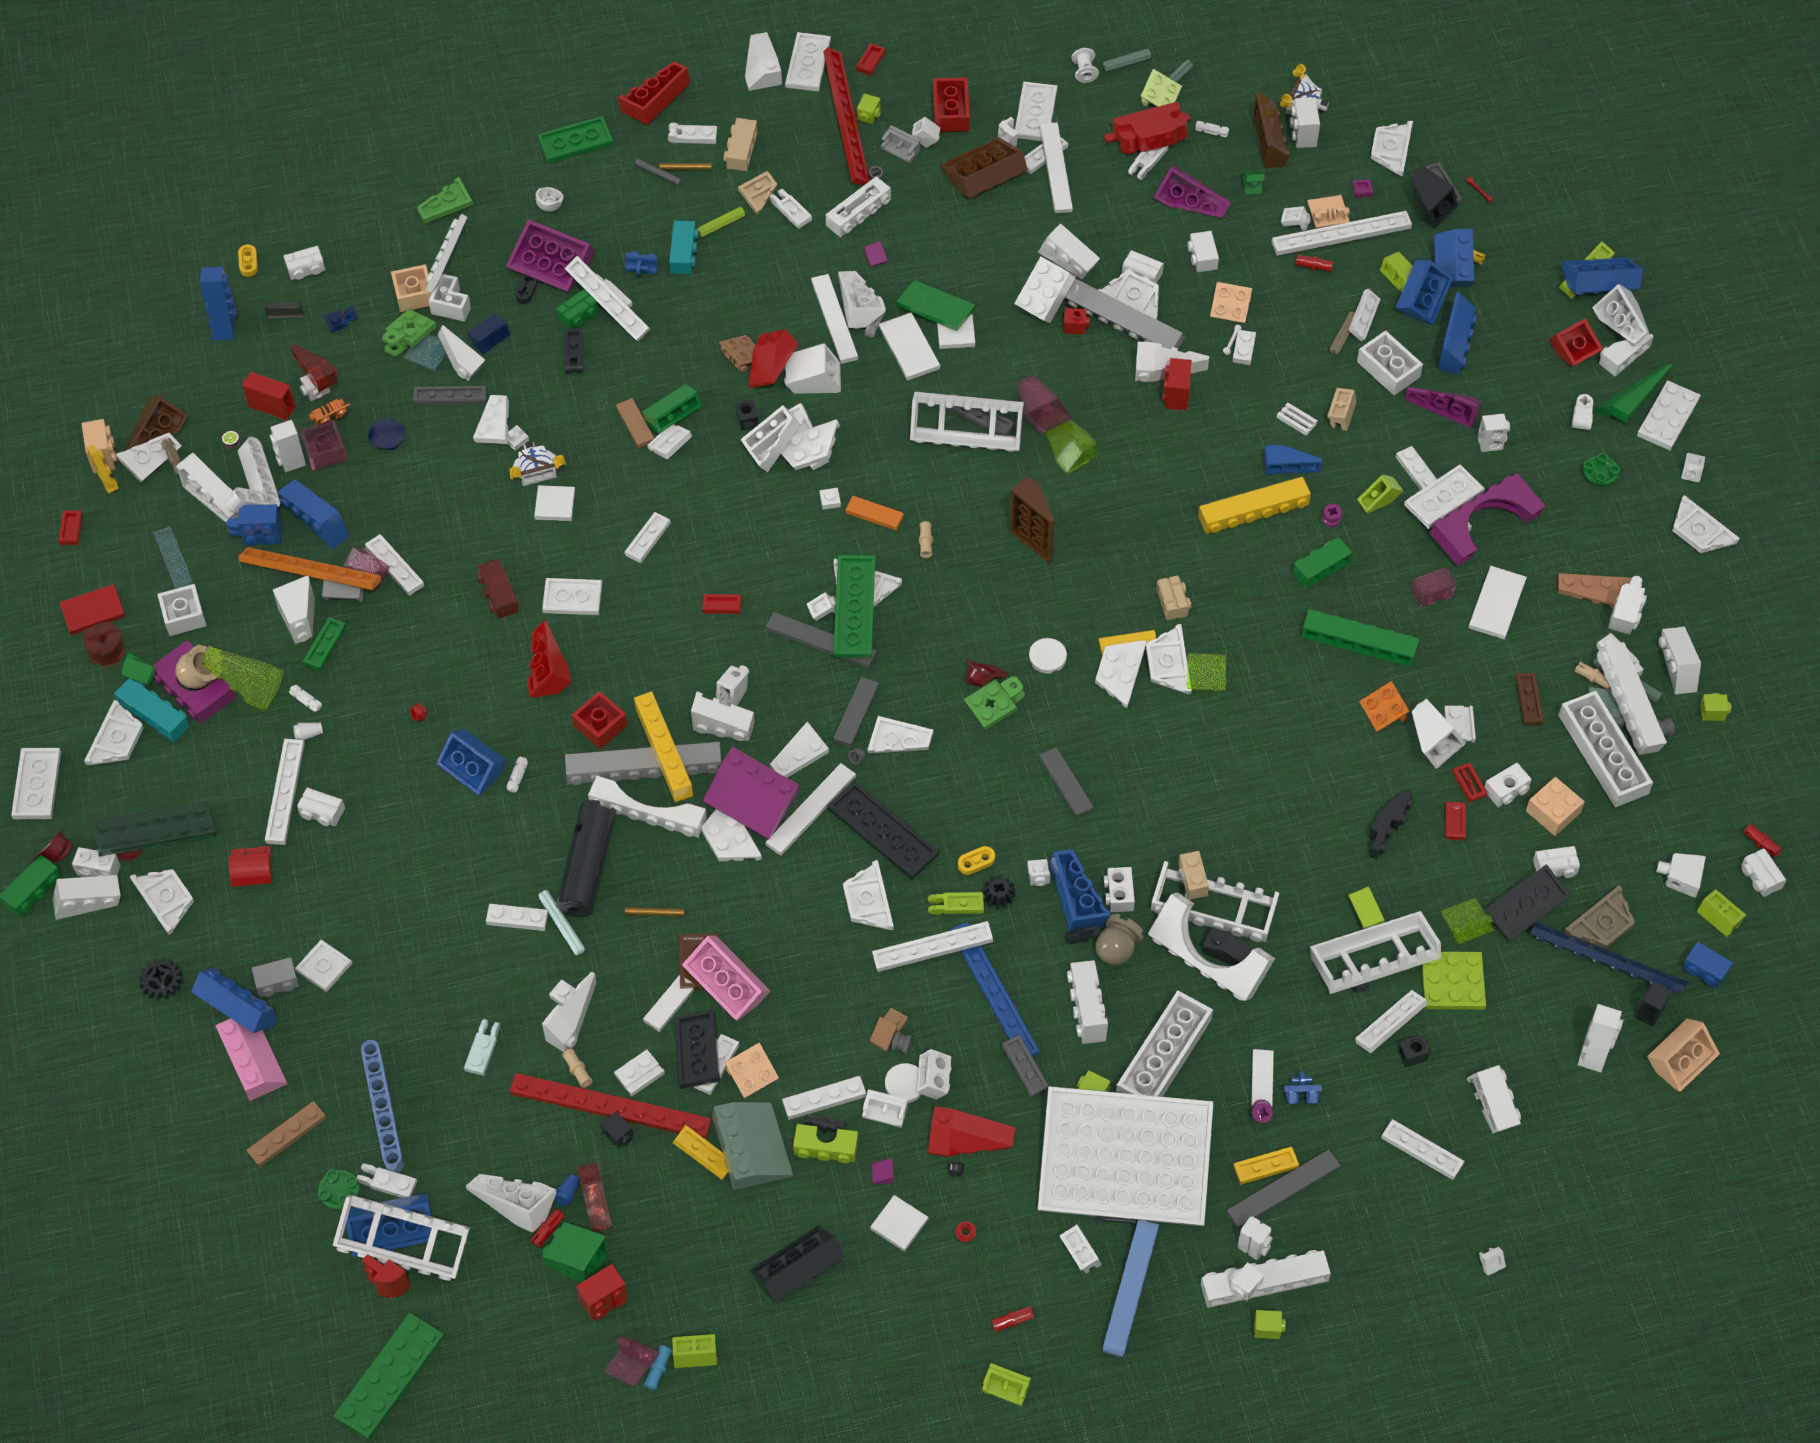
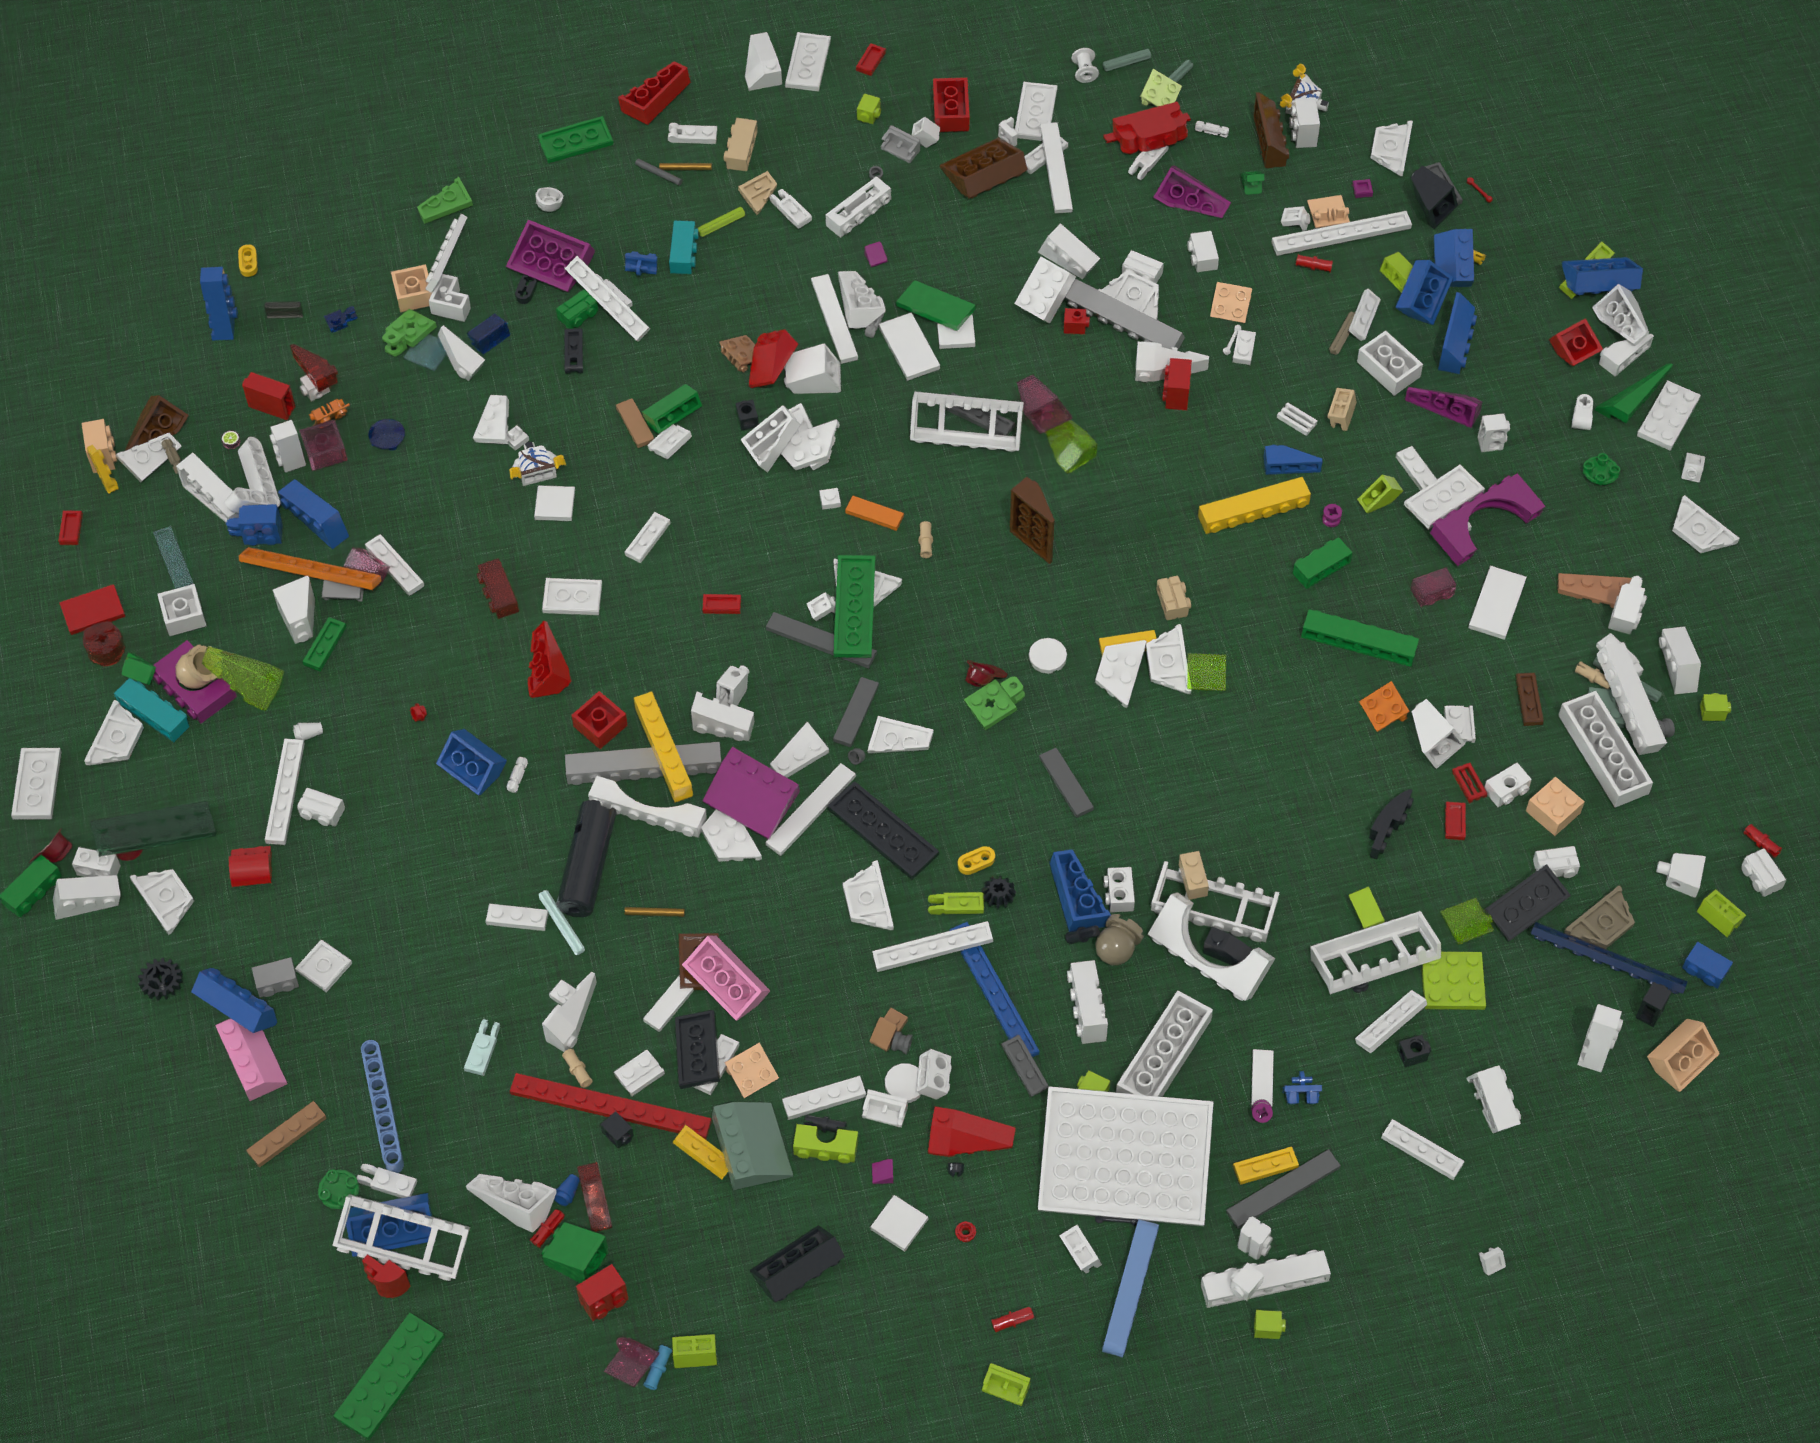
white brick [284,246,325,280] -> none
white axle [289,685,322,712] -> none
dark grey tile [413,386,487,405] -> none
red plate [823,47,870,186] -> none
white bracket [1027,859,1050,886] -> none

